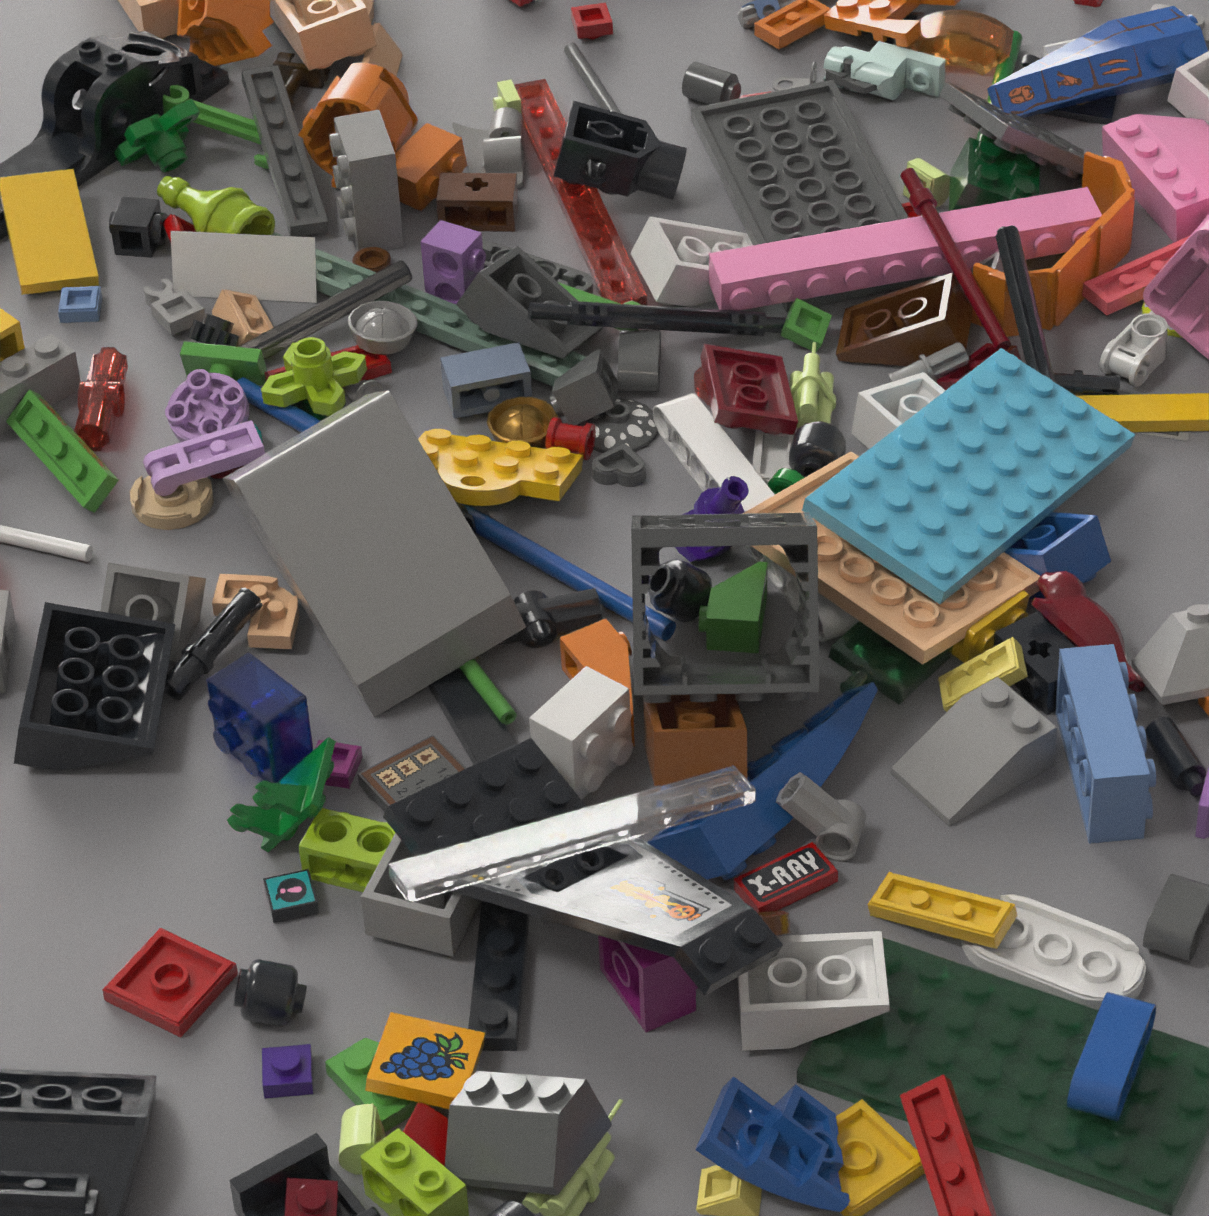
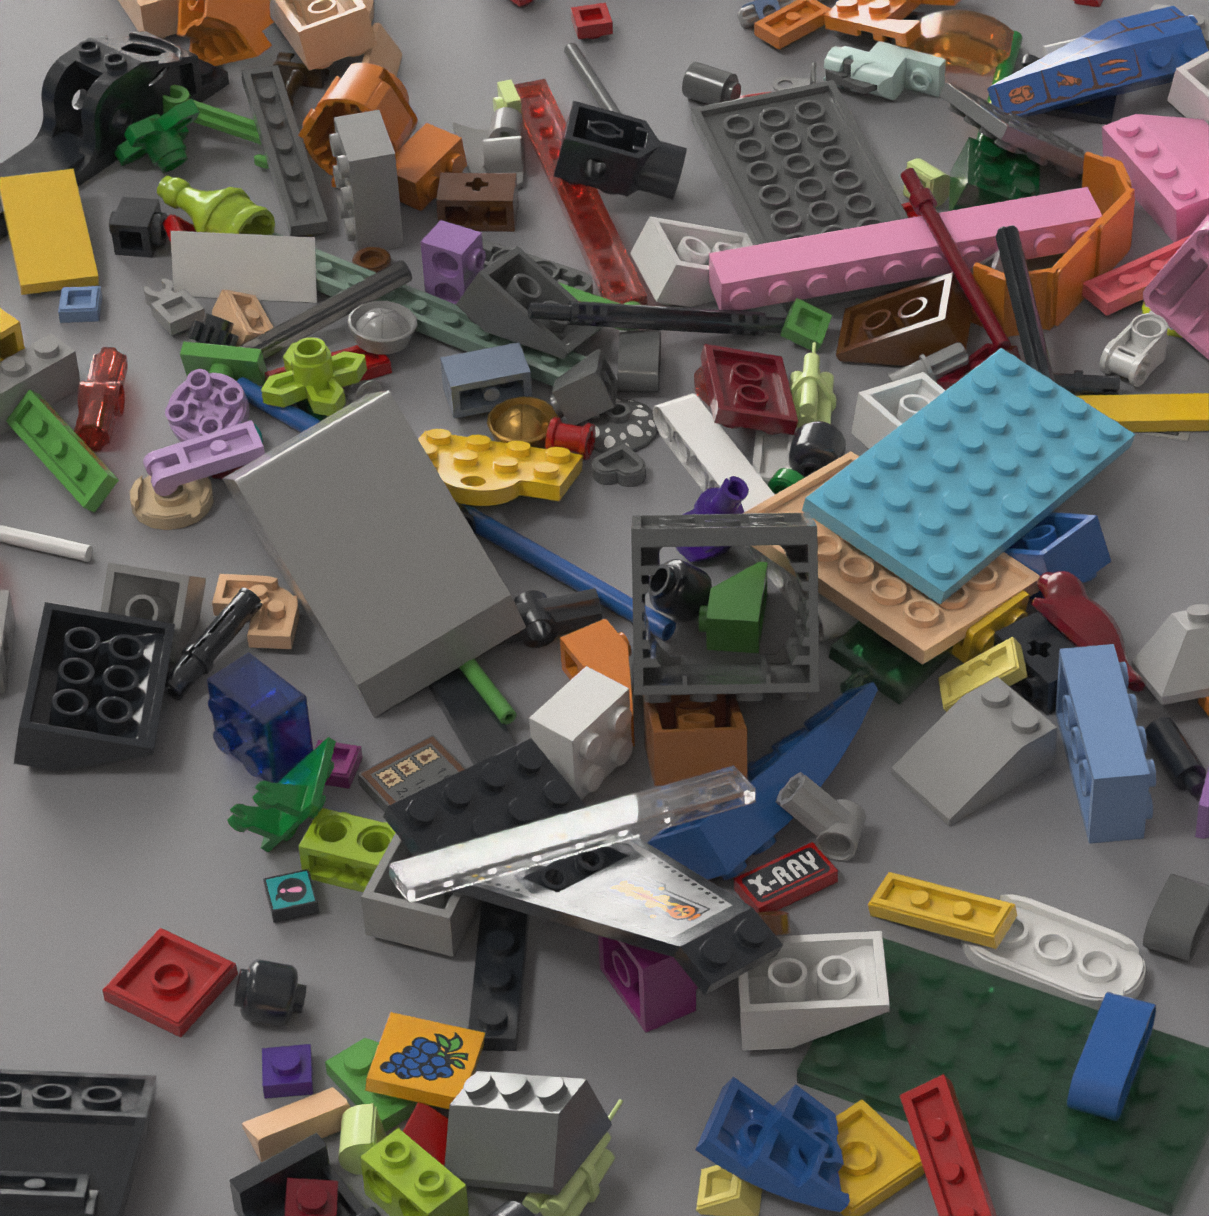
none -> light nougat slope [242,1087,351,1162]

